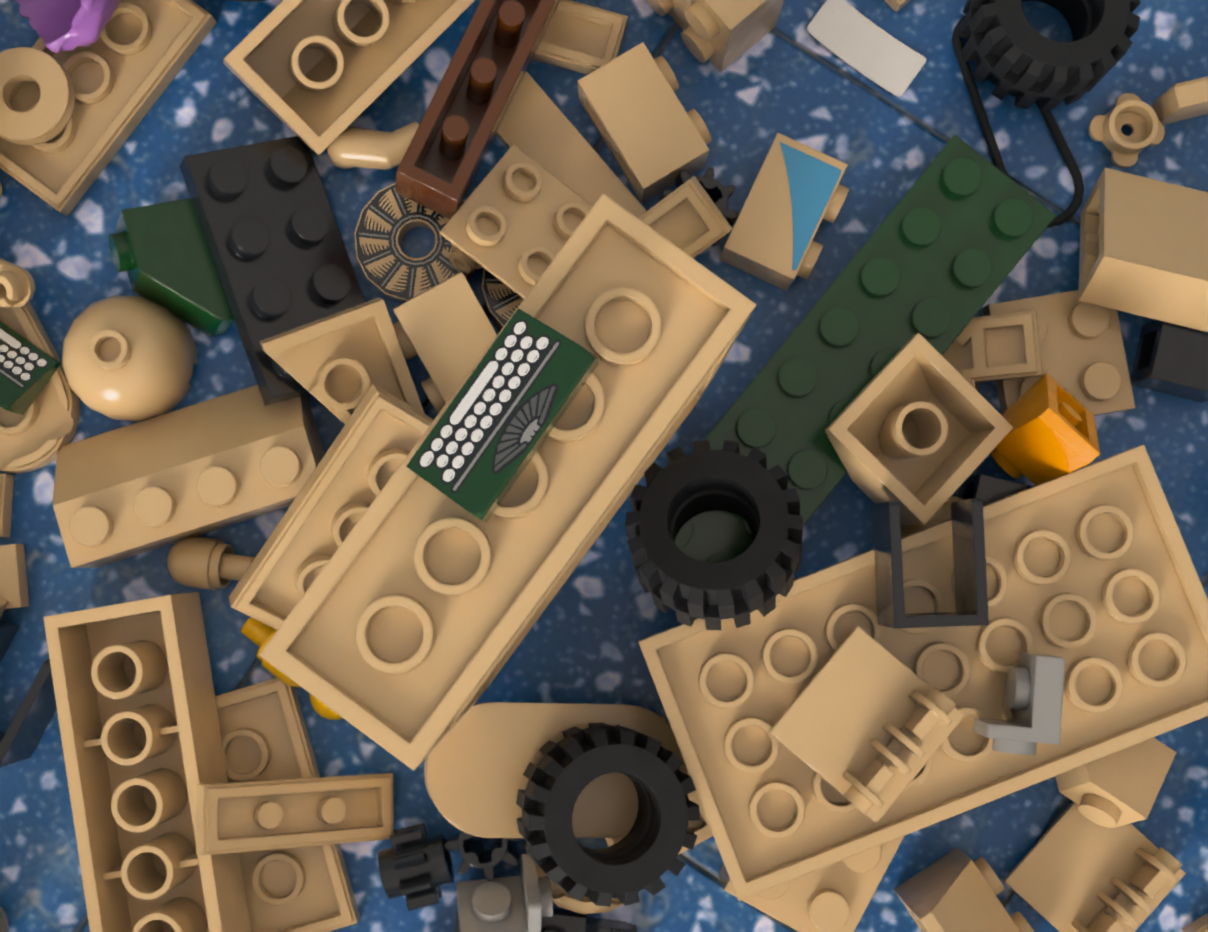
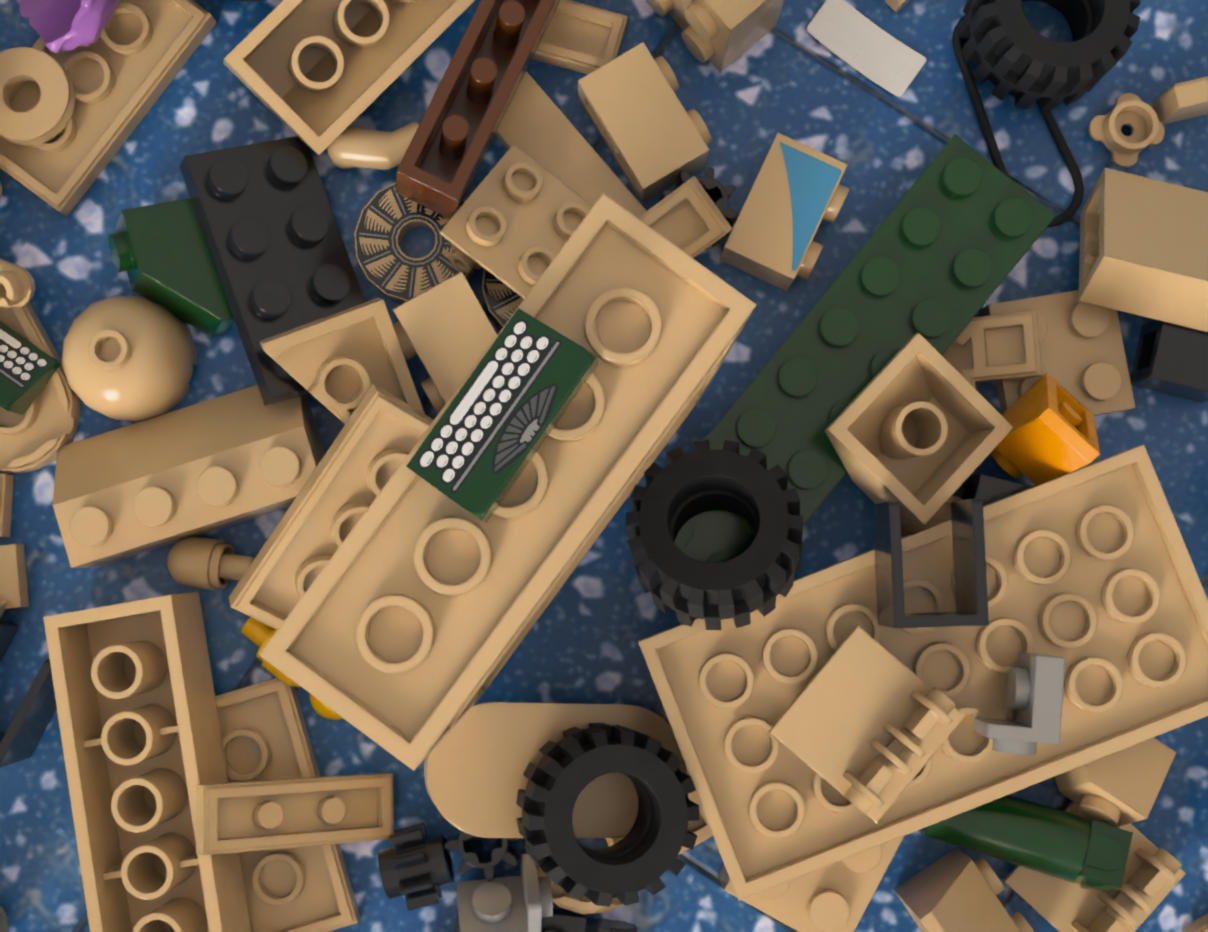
none -> dark green piece [923,794,1133,893]

